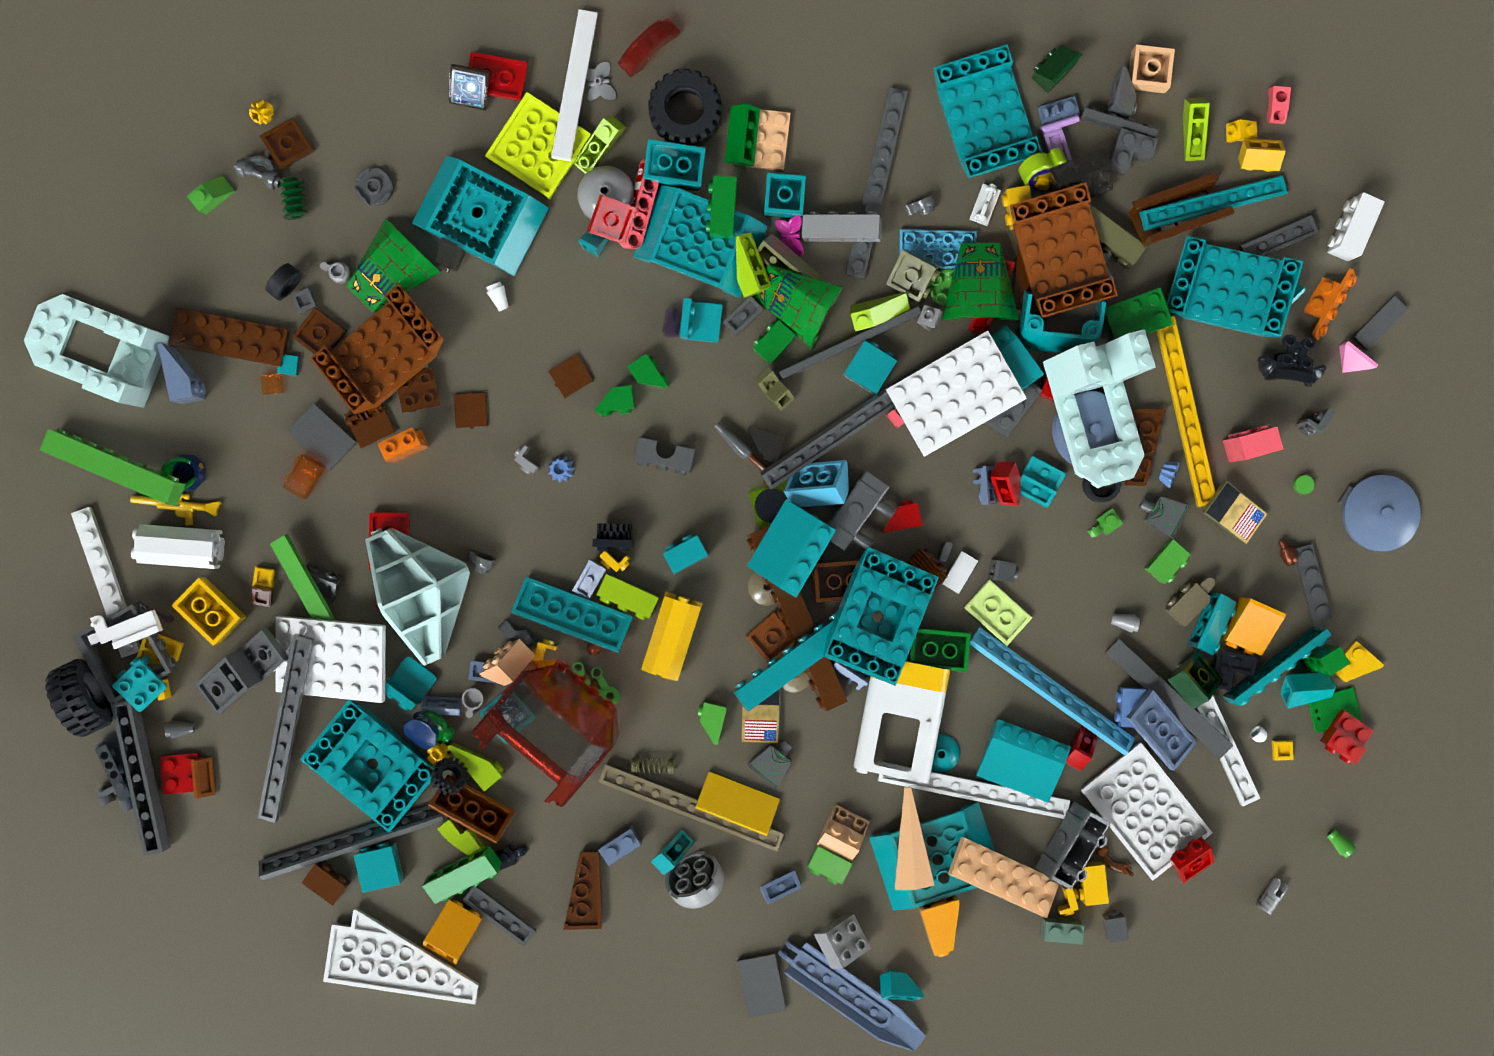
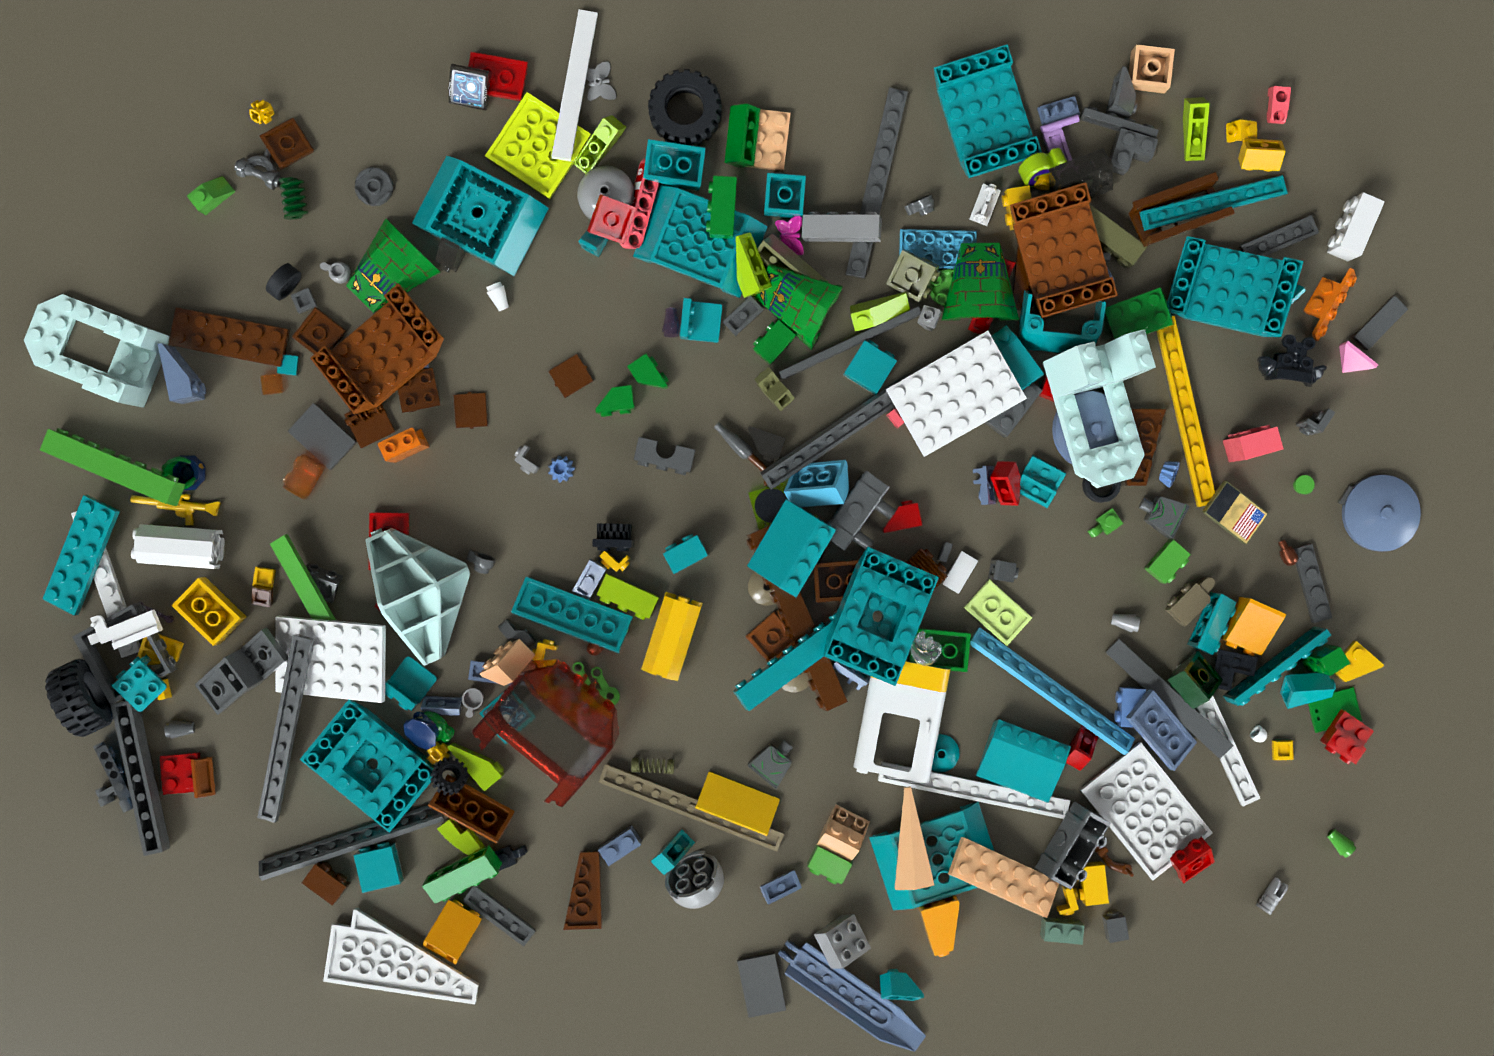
clear red arch [617,18,680,77] -> none
bright green slope [697,701,727,745] -> none
tile [741,688,781,744] -> none
dark green slope [1032,45,1082,93] -> none
none -> teal plate [43,495,120,616]
none -> clear piece [911,631,942,666]

